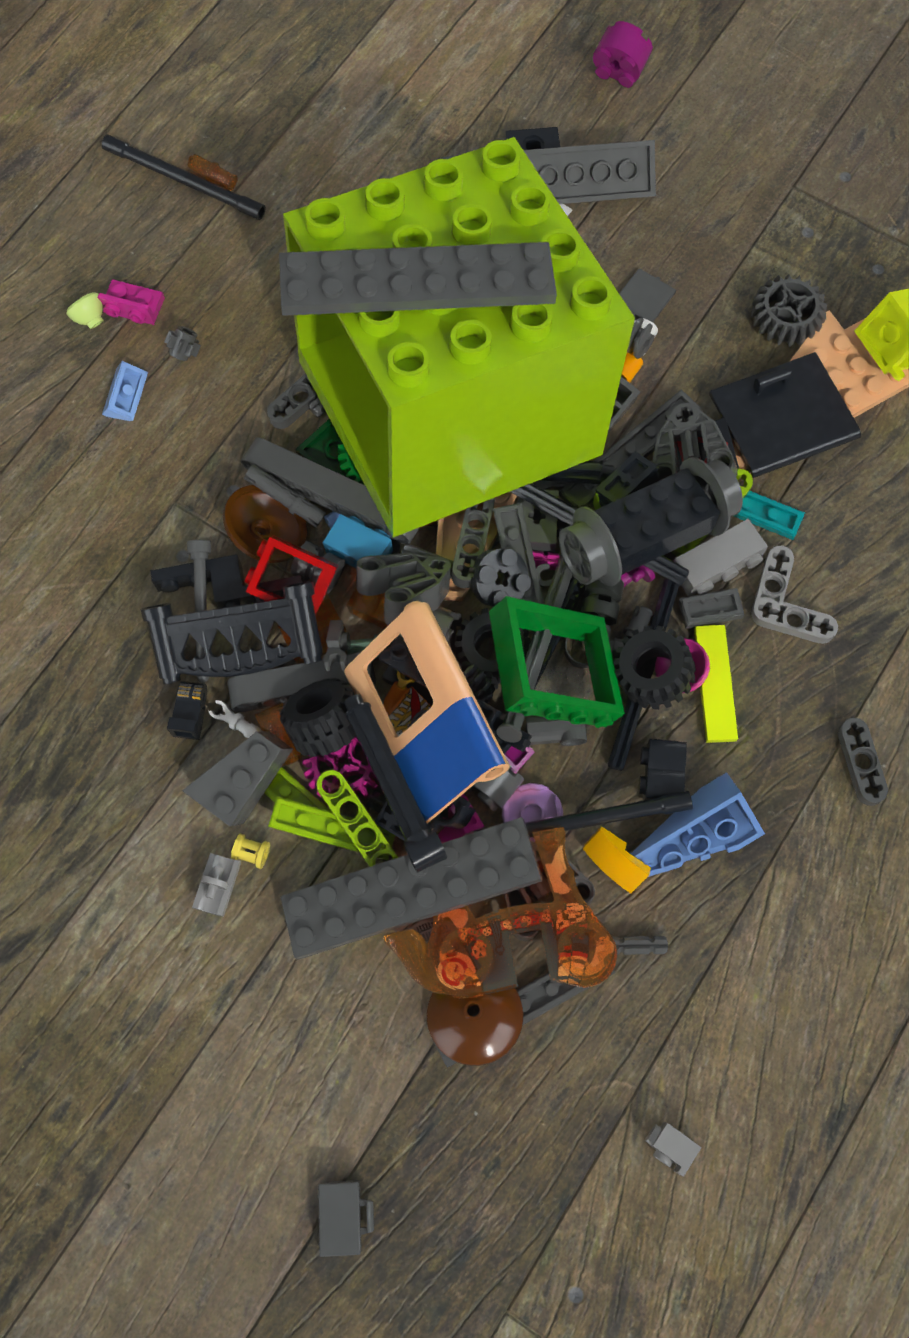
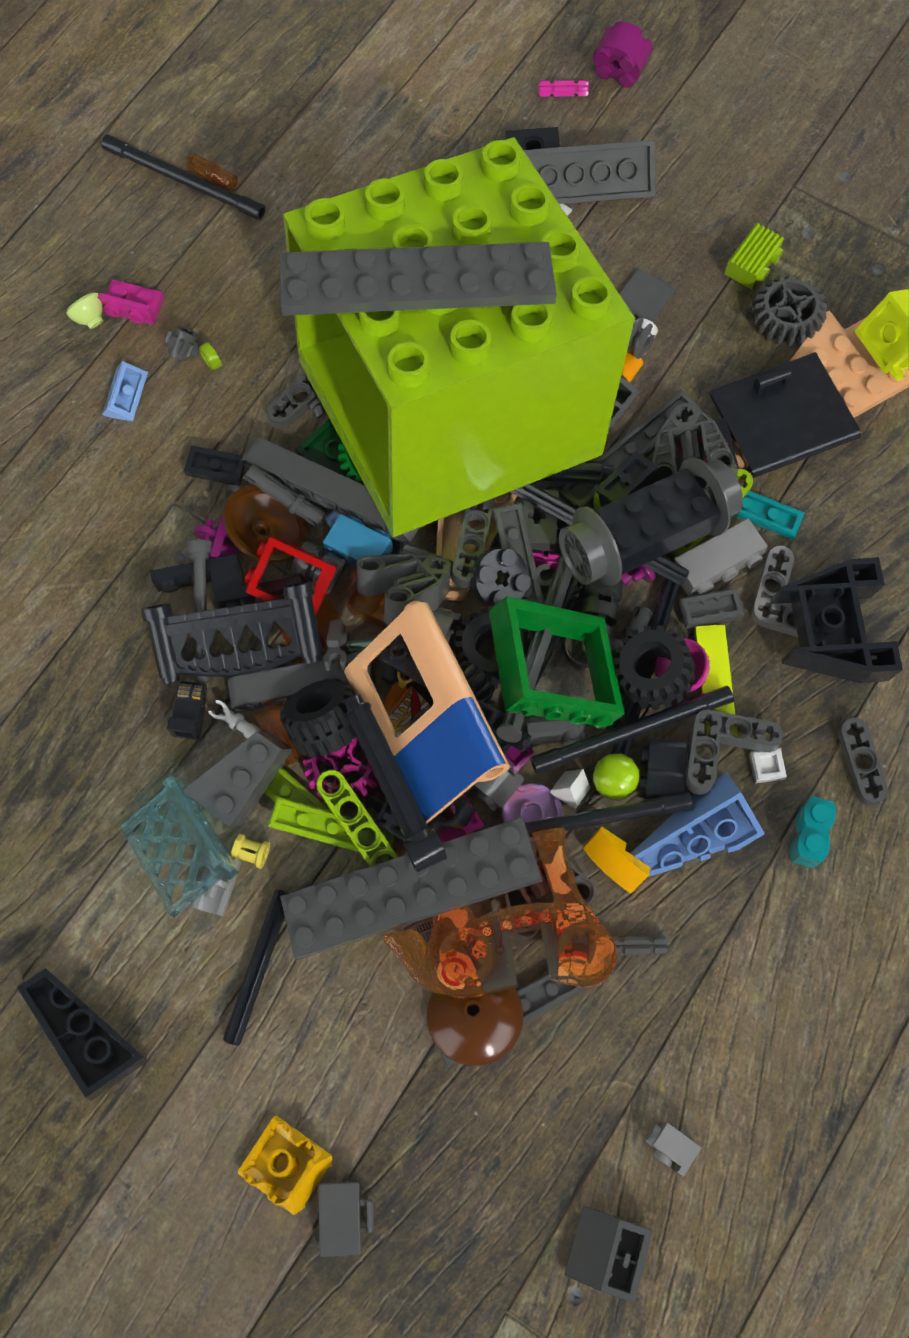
none -> black wedge [17,968,148,1101]
none -> clear light blue fence [120,775,239,917]
none -> black plate [184,446,246,486]
none -> magenta hips [193,509,238,560]
none -> lime tile [198,342,222,371]
none -> black axle [223,889,289,1046]
none -> yellow slope [238,1115,332,1215]
none -> black piece [530,685,734,774]
none -> dark pink axle [539,80,589,97]
none -> white slope [550,769,590,809]
none -> dark grey slope [564,1205,653,1303]
none -> lime hair [593,753,640,801]
none -> dark grey beam [685,710,783,795]
none -> lime brick [724,223,784,290]
none -> white tile [749,748,787,784]
none -> black wedge [771,557,903,683]
none -> teal brick [789,796,836,868]

